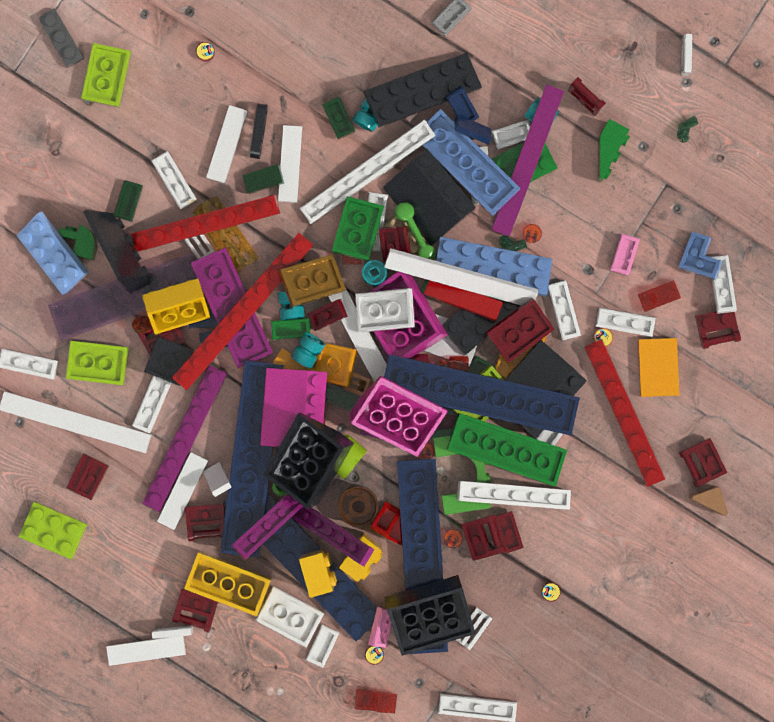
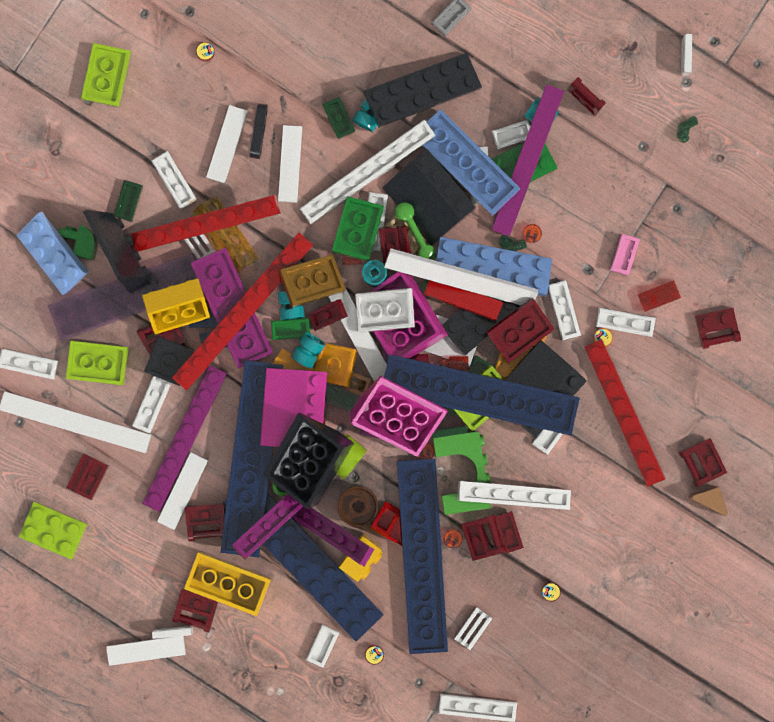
dark grey plate [38,8,84,68] -> none
clear red tile [132,316,152,334] -> none
white tile [203,462,231,497] -> none
dark green tile [242,164,284,194] -> none
white tile [255,586,324,647] -> none
yellow brick [299,549,337,598] -> none
clear red slope [354,689,397,714] -> none
bright pink plate [368,607,392,648] -> none
black slope [384,575,476,656] -> none
dark blue tile [445,85,479,121] -> none
green plate [446,413,567,487] -> none
dark blue tile [454,114,492,144] -> none
green slope [598,119,630,182] -> none
light orange tile [638,338,679,397] -> none
medium blue plate [679,231,722,280] -> none
white tile [711,255,737,314] -> none

